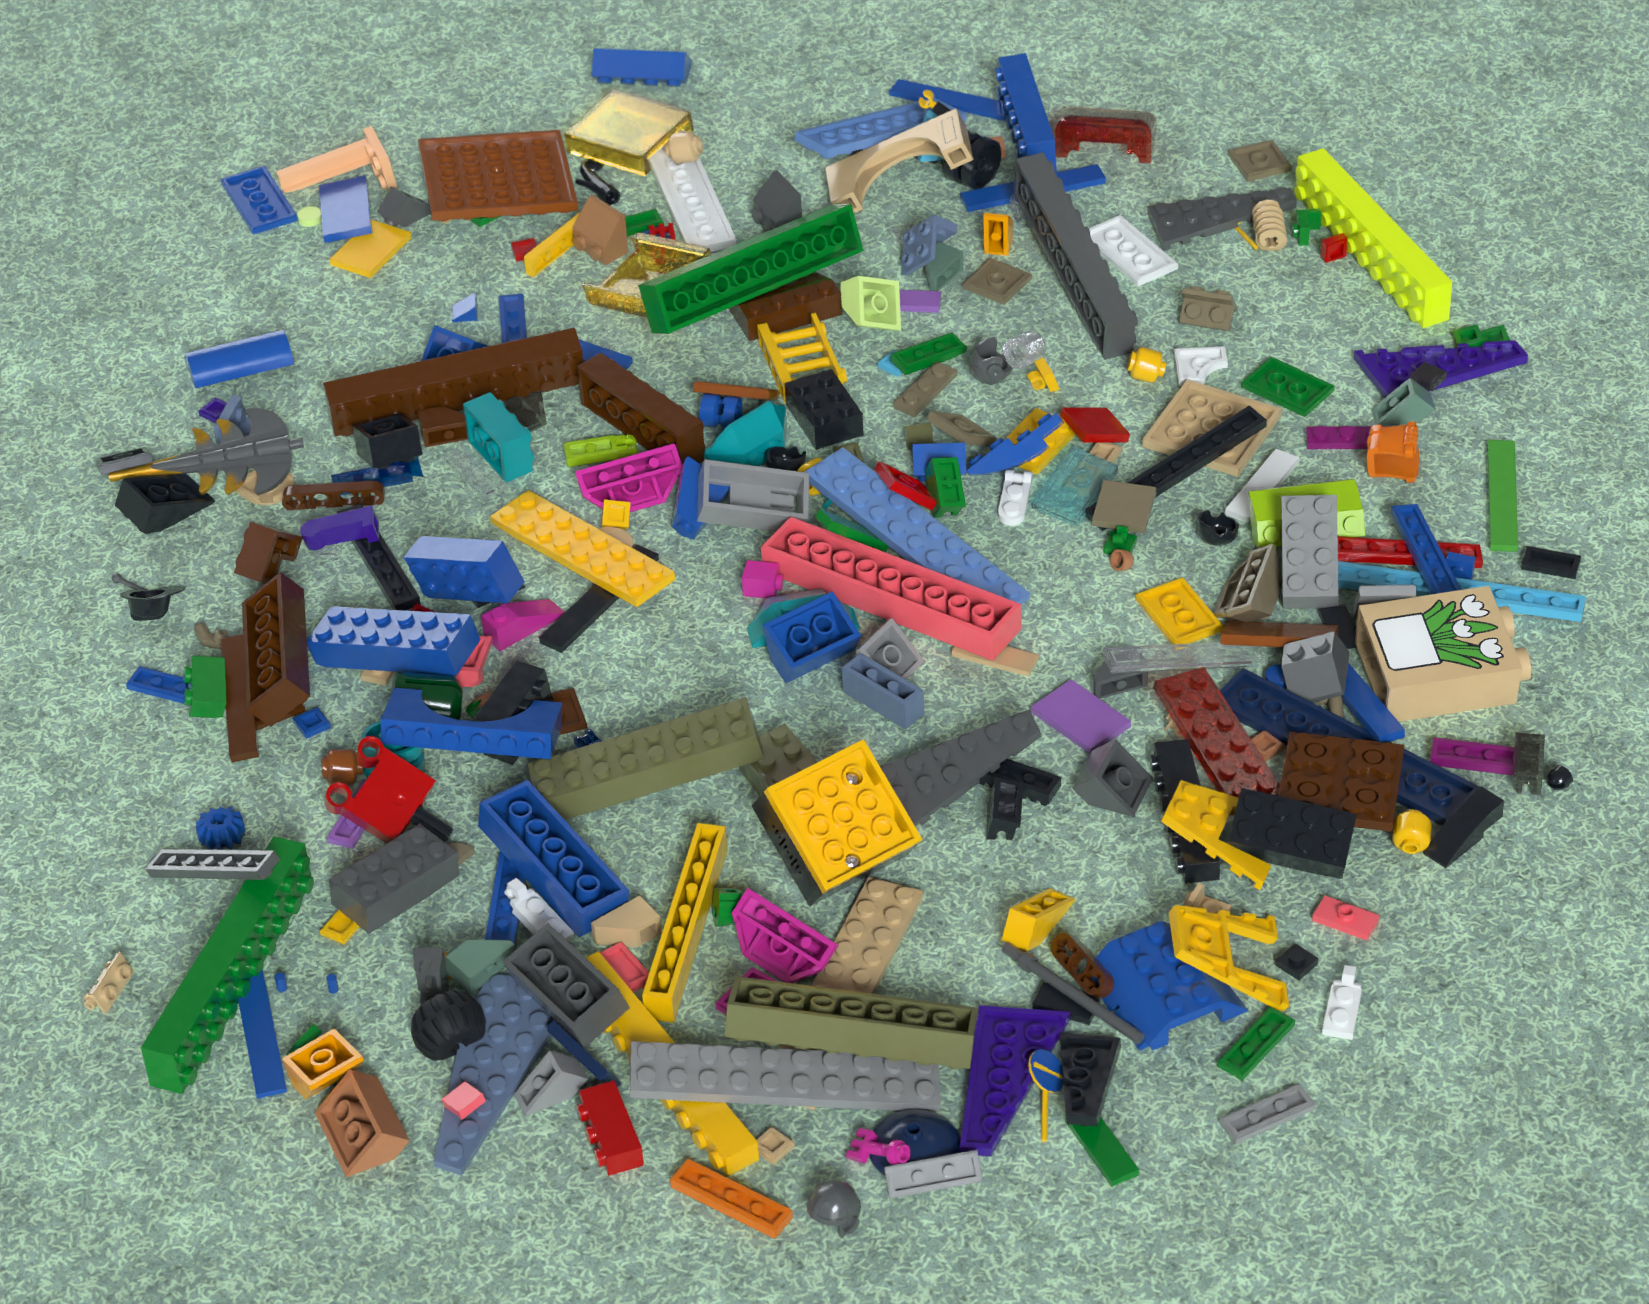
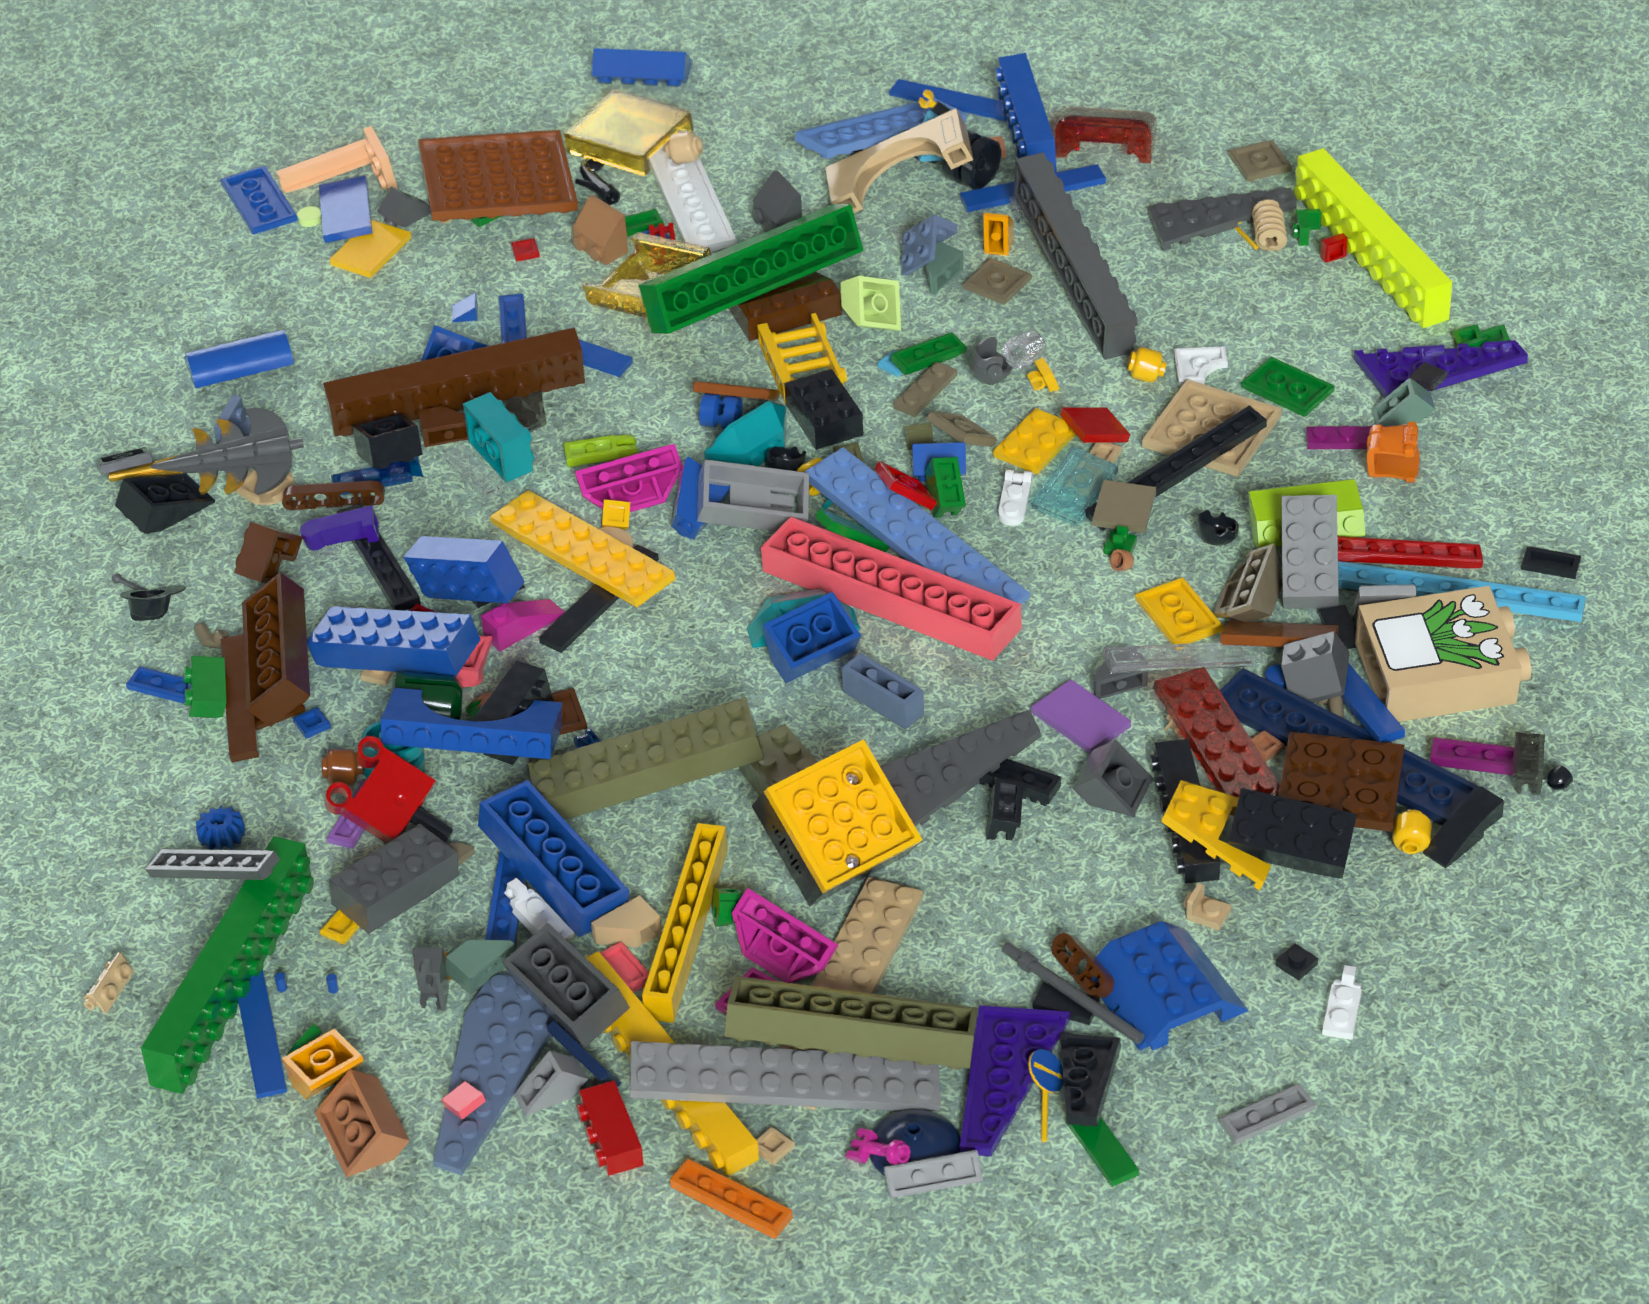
dark purple tile [198,397,227,424] -> none
black wheel [411,991,486,1061] -> none
yellow plate [524,212,580,277] -> none
reddish brown brick [577,352,706,466] -> none
dark pink brick [742,560,784,598] -> none
dark grey cap [807,1180,861,1238] -> none
light grey slope [856,618,925,679] -> none
medium lavender tile [899,290,942,313] -> none
tan tile [952,646,1039,677] -> none
blue slope [966,413,1064,476] -> none
yellow slope [1002,888,1075,952] -> none
white tile [1089,215,1178,286] -> none
yellow wing [1168,905,1290,1011] -> none
dark tan bracket [1179,286,1238,331] -> none
green tile [1217,1006,1295,1081] -> none
white tile [1225,449,1299,523] -> none
coral plate [1312,896,1380,941] -> none
blue tile [1390,504,1461,594] -> none
blue plate [1446,552,1476,580] -> none
bright green tile [1488,440,1518,552] -> none

